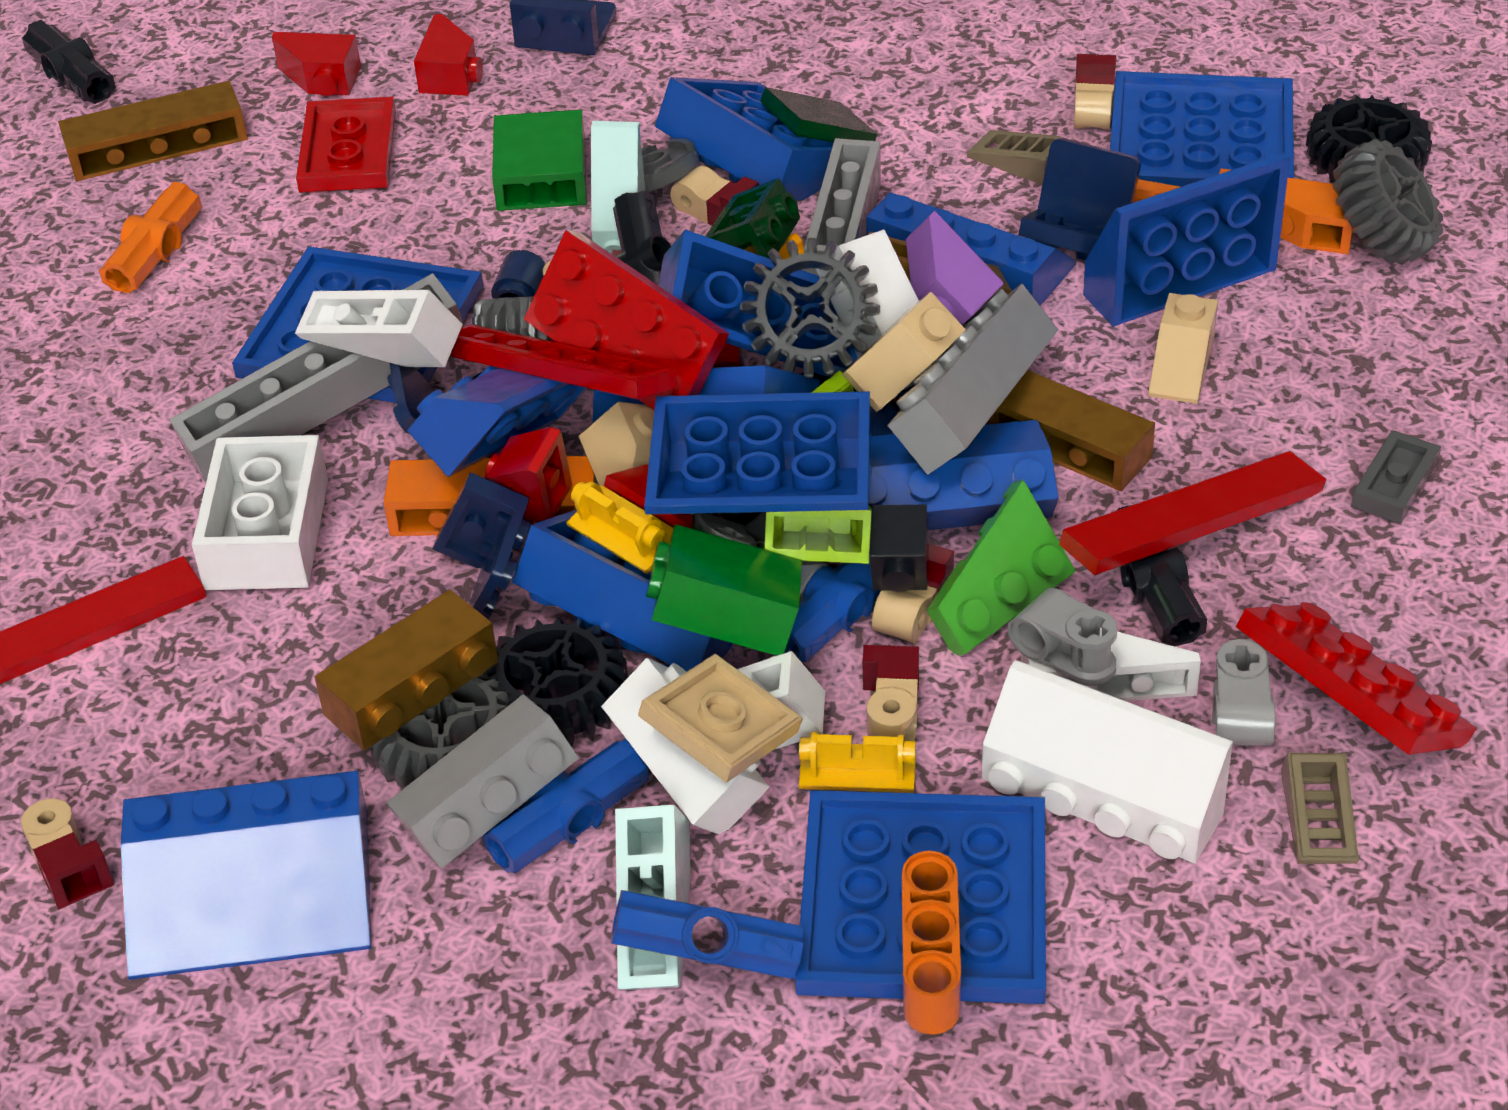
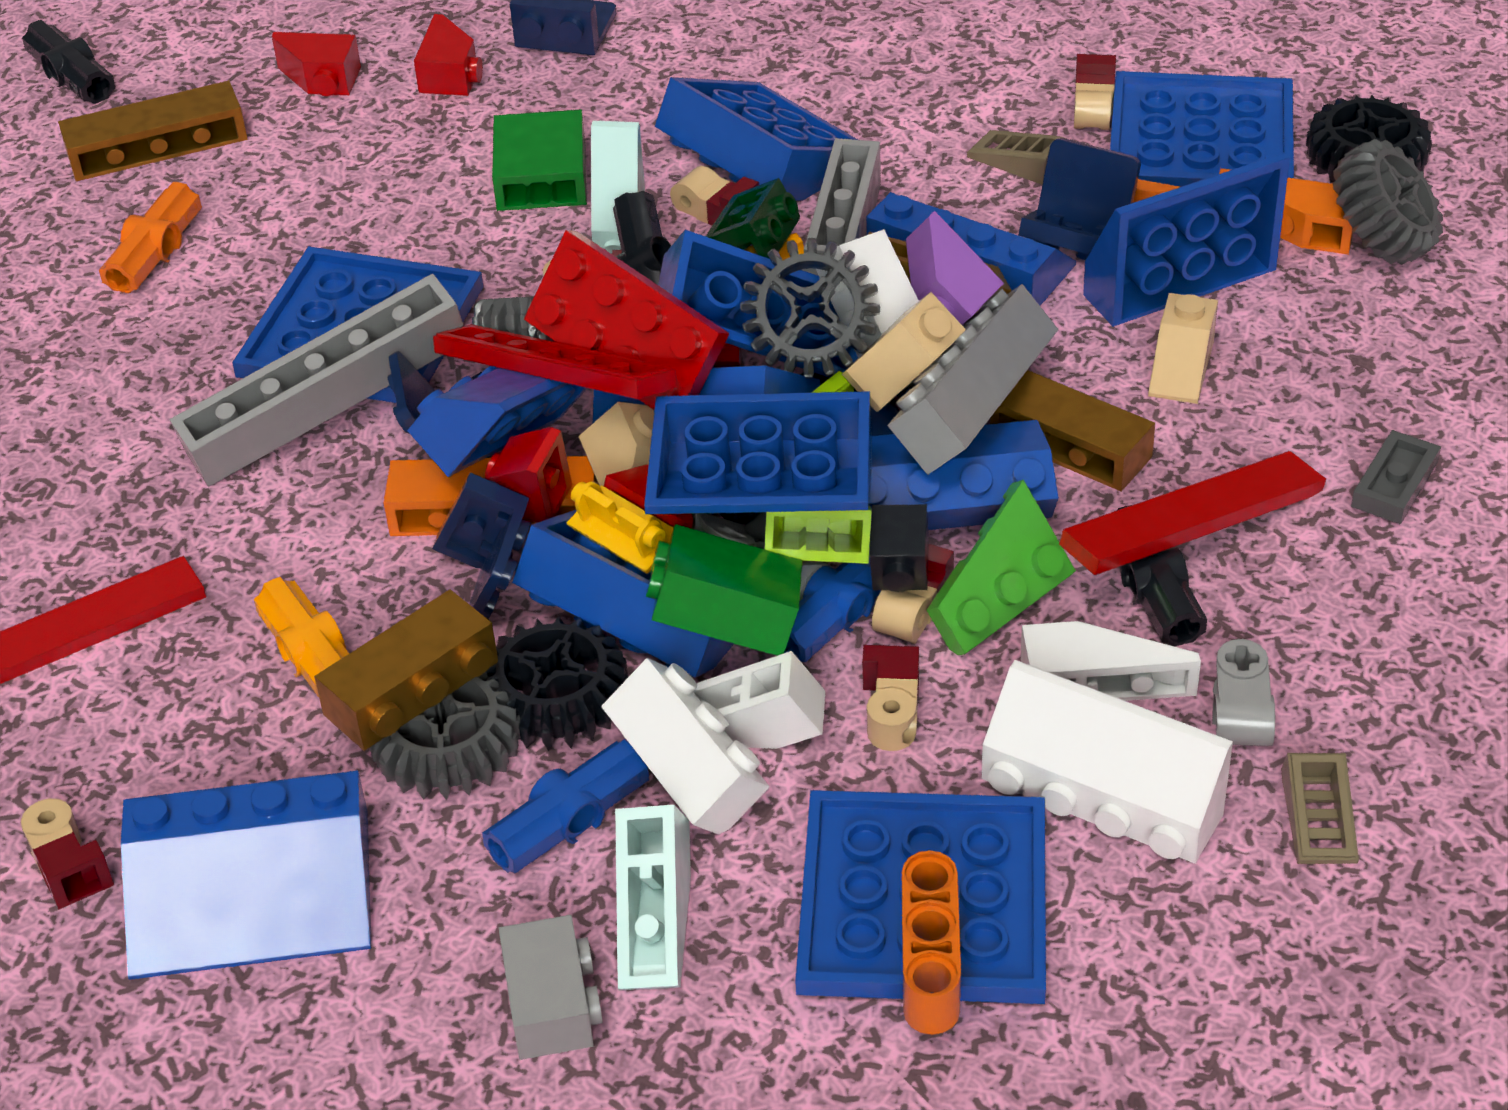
white brick [192,435,328,590] -> none
white slope [295,290,463,367] -> none
red plate [296,96,396,193] -> none
light grey brick [386,694,579,869] -> none
dark blue brick [491,250,546,299] -> none
blue piece [610,890,804,980] -> none
tan tile [638,654,803,783] -> none
dark grey tile [642,138,699,192] -> none
tile [760,87,878,143] -> none
yellow hinge [799,732,916,793] -> none
light grey piece [1007,587,1117,686] -> none
red plate [1236,602,1476,755] -> none
none -> light orange piece [254,577,349,697]
none -> light grey brick [498,915,603,1060]

